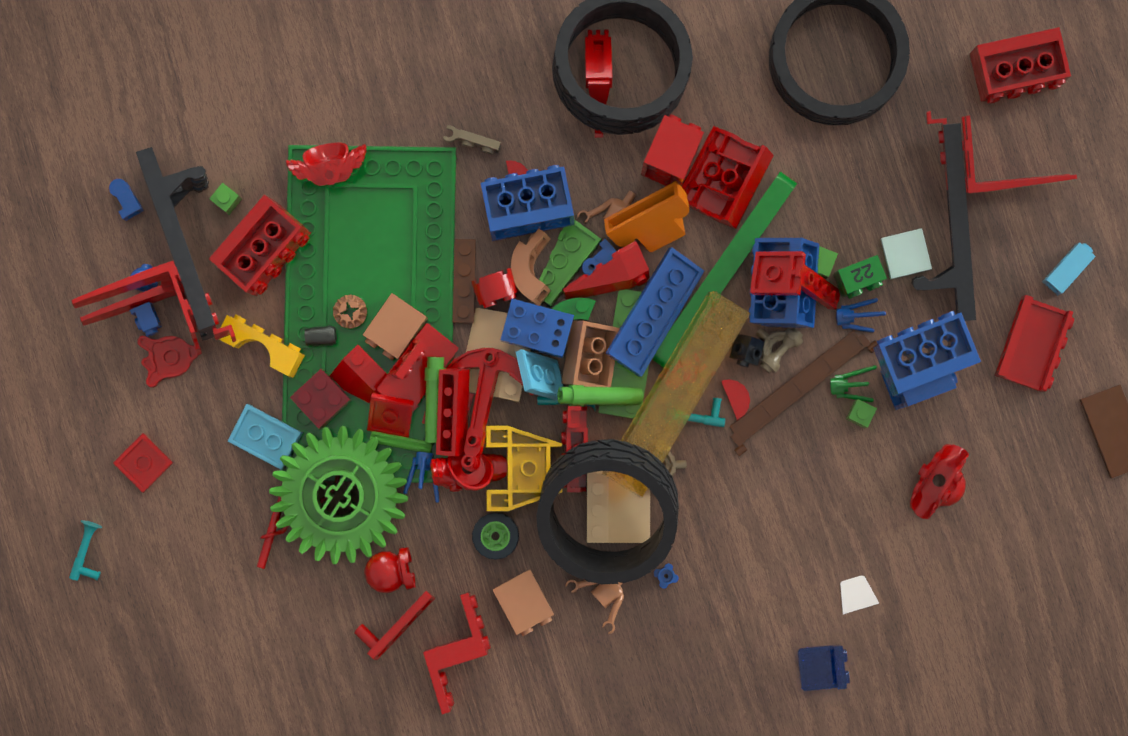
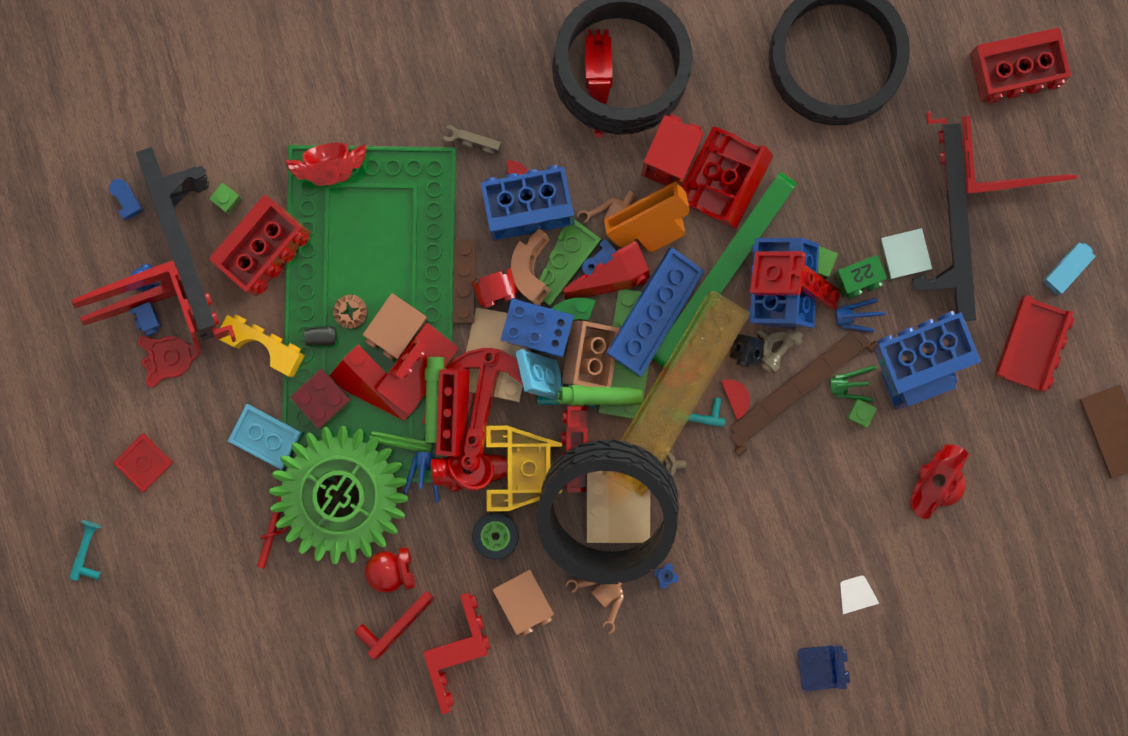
red tile [367,393,414,438] -> none

